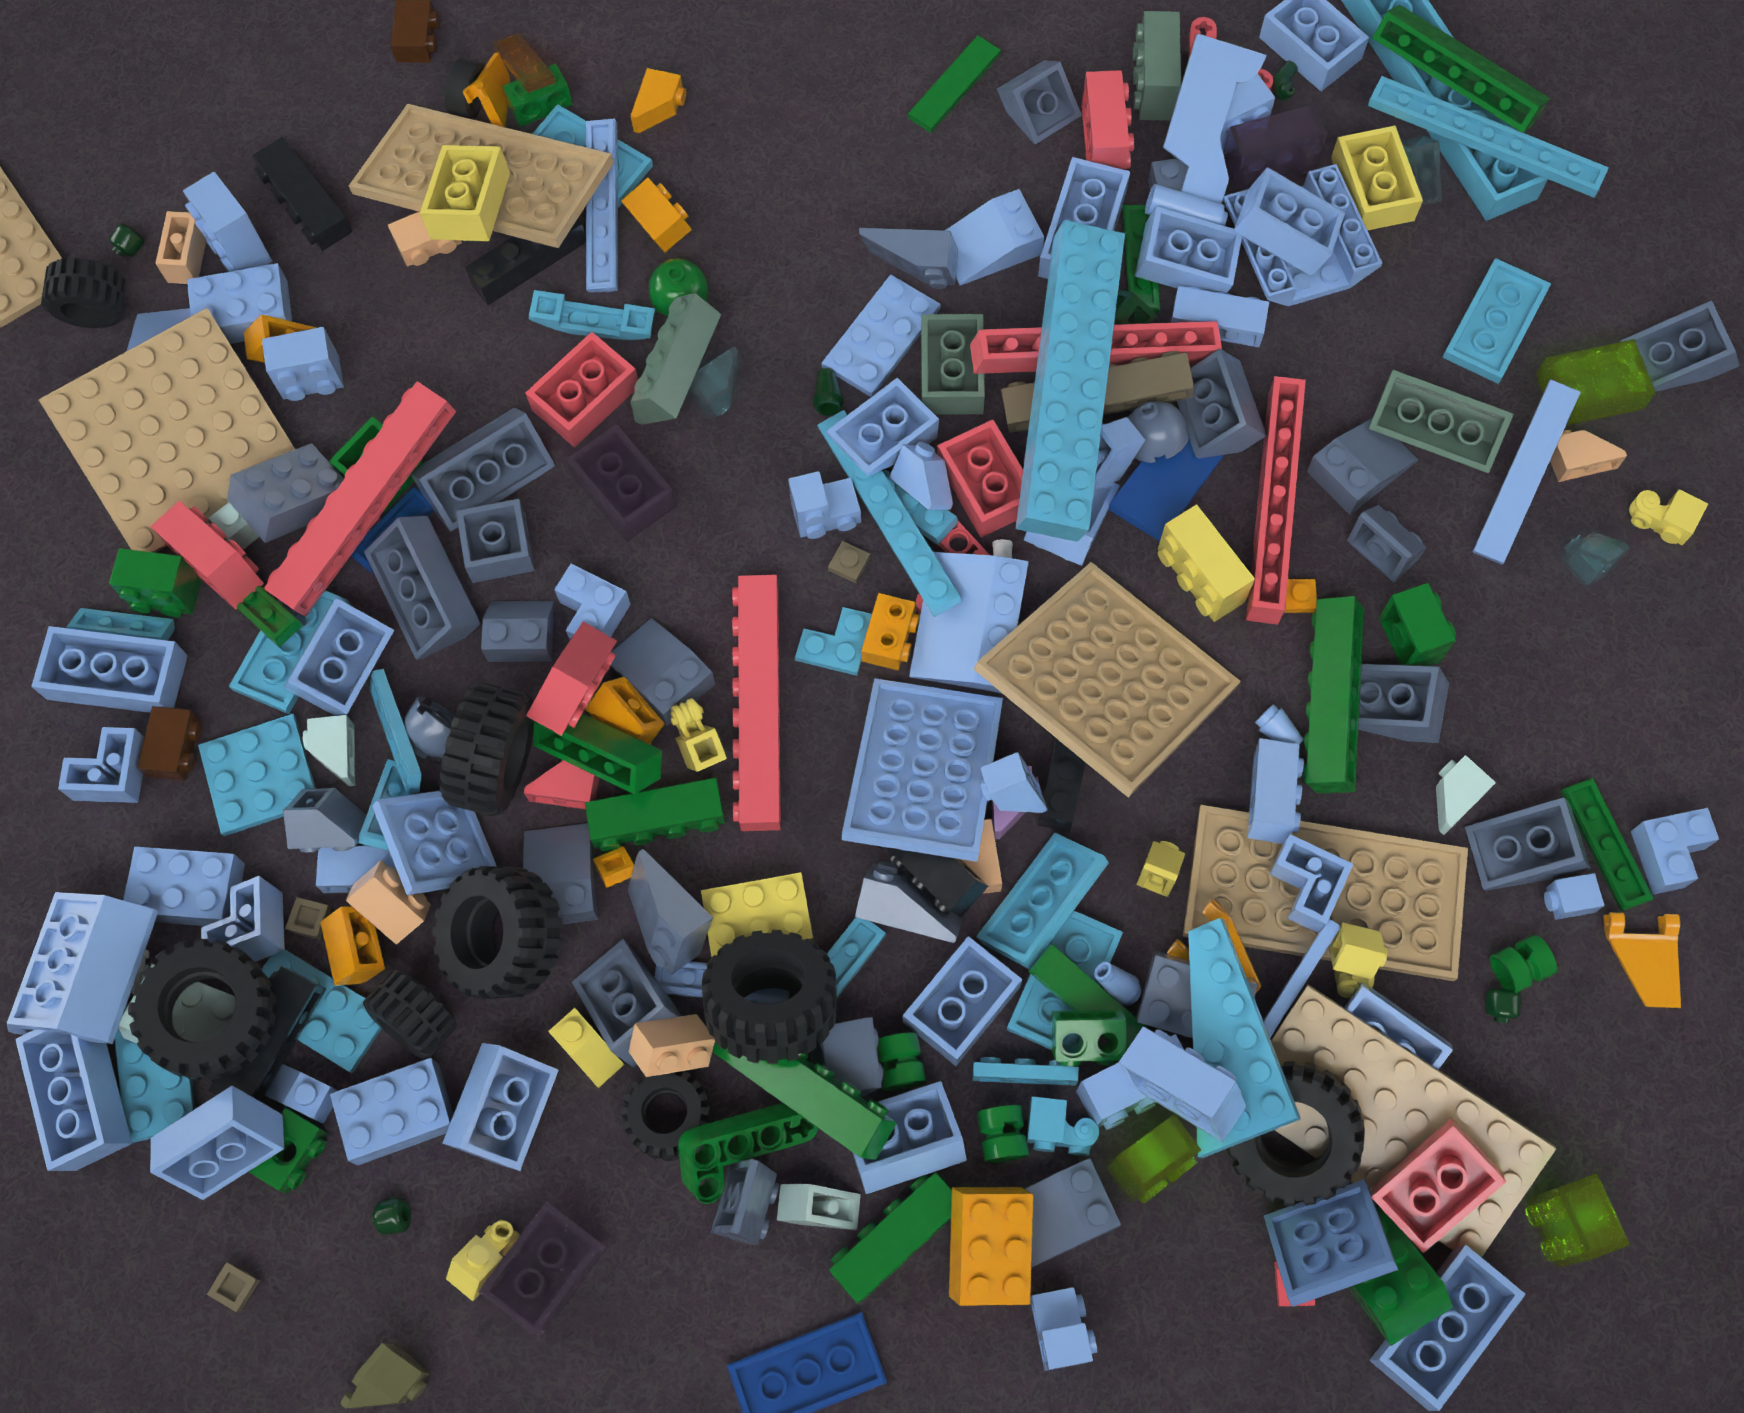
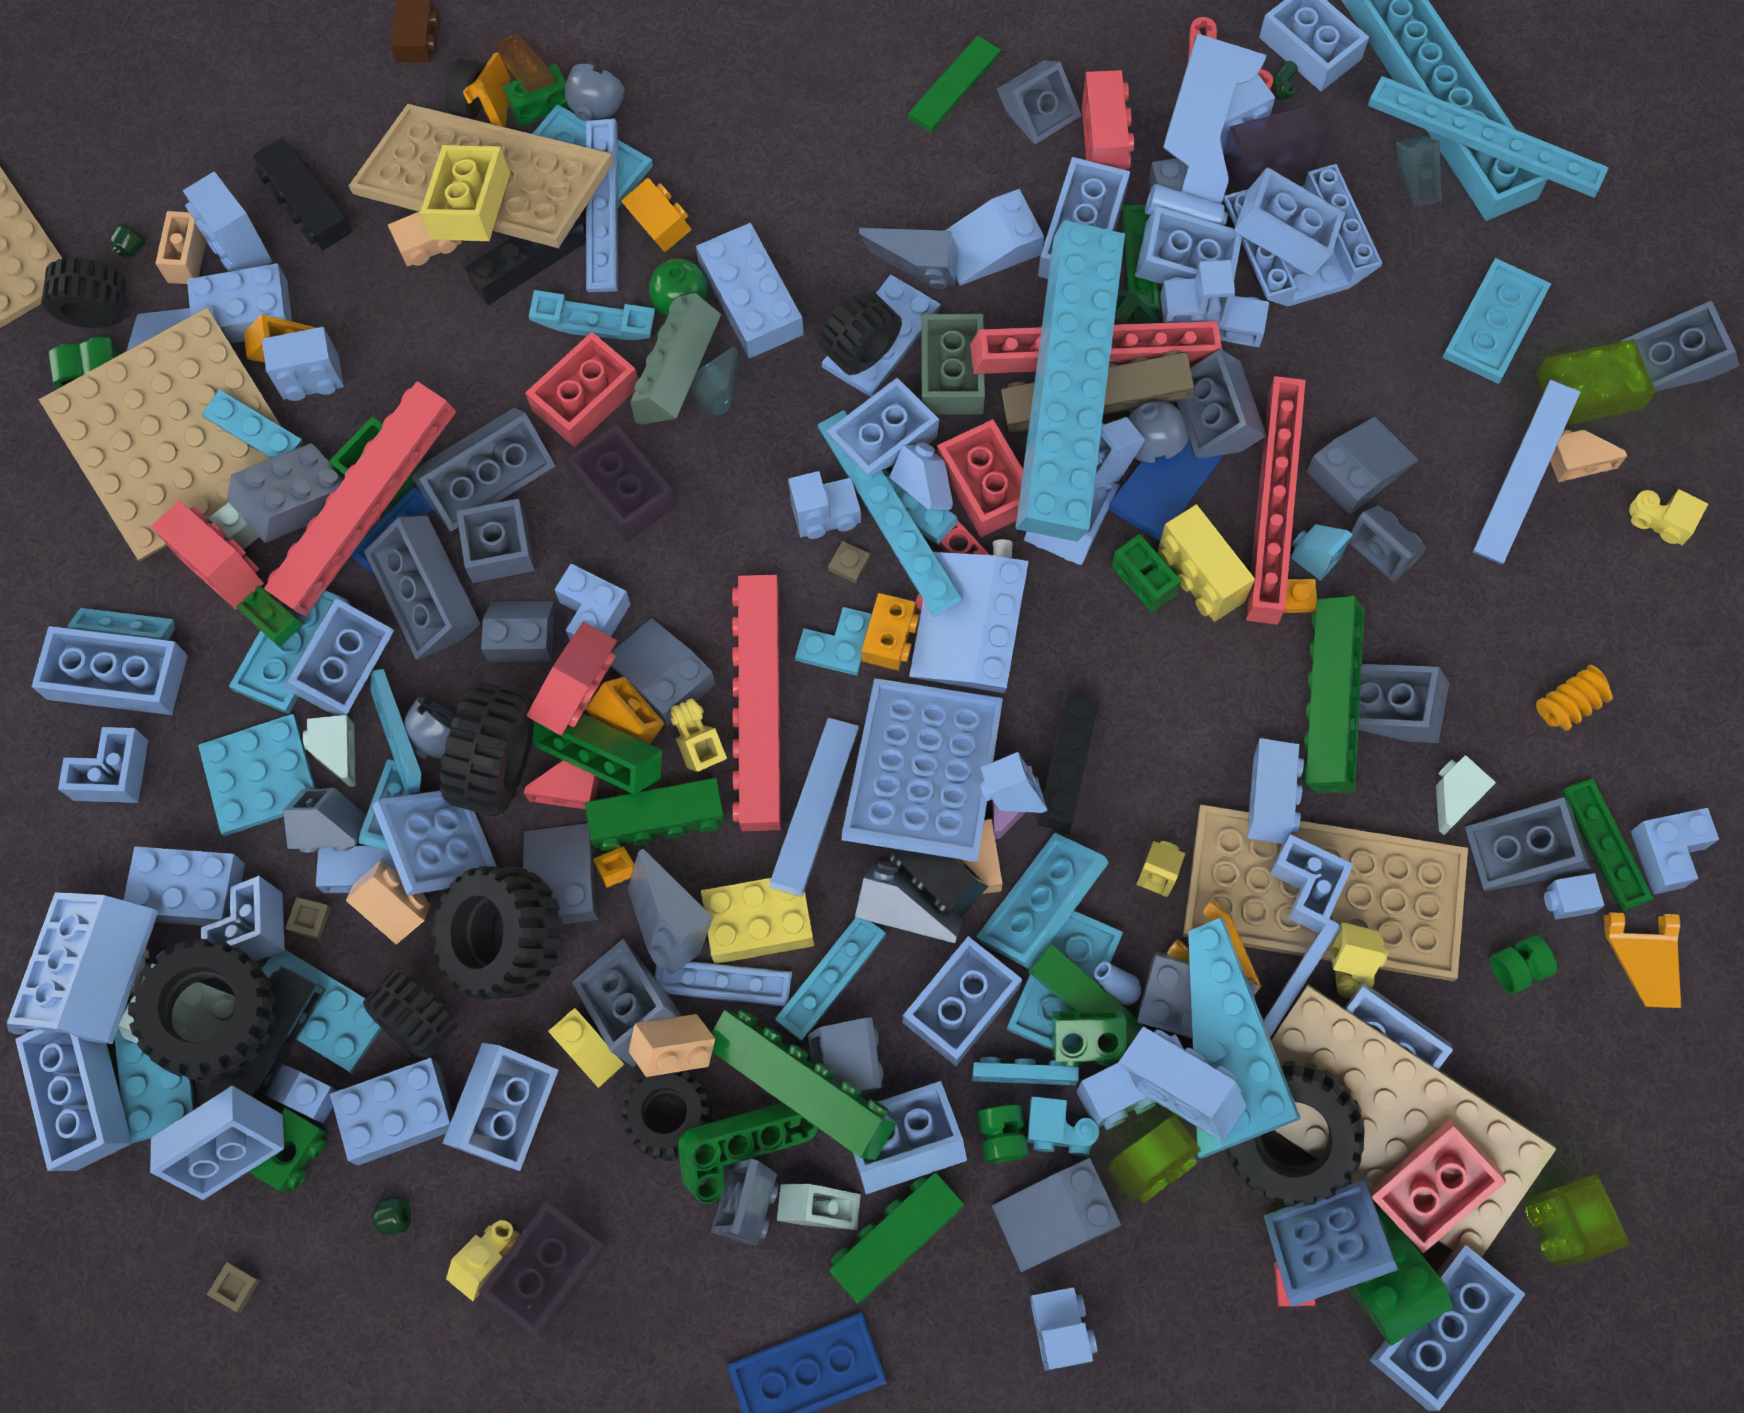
green brick [109,548,202,618] -> none
reddish brown brick [137,706,203,781] -> none
light orange brick [320,906,385,986] -> none
olive slope [340,1343,430,1409] -> none
light orange slope [630,68,686,133] -> none
black tyre [702,930,837,1064] -> none
dark green cone [813,368,844,416] -> none
green wheel [876,1033,926,1091] -> none
light orange brick [949,1187,1033,1306] -> none
tan plate [973,562,1241,798] -> none
sand green brick [1133,11,1181,121] -> none
light blue cone [1255,704,1304,744] -> none
light yellow brick [1331,126,1423,231] -> none
sand green slope [1369,370,1514,473] -> none
green brick [1372,4,1550,133] -> none
green brick [1378,583,1456,666] -> none
dark green piece [1485,988,1522,1023] -> none
clear light blue slope [1561,532,1630,589] -> none
none -> green brick [49,336,118,389]
none -> medium azure plate [202,389,303,459]
none -> sand blue cylinder [564,64,625,122]
none -> light blue brick [696,223,804,359]
none -> light blue tile [770,718,859,896]
none -> black tyre [819,290,902,375]
none -> green brick [1111,534,1181,613]
none -> light blue brick [1160,259,1235,325]
none -> medium azure slope [1291,524,1353,581]
none -> light orange piece [1536,665,1613,731]

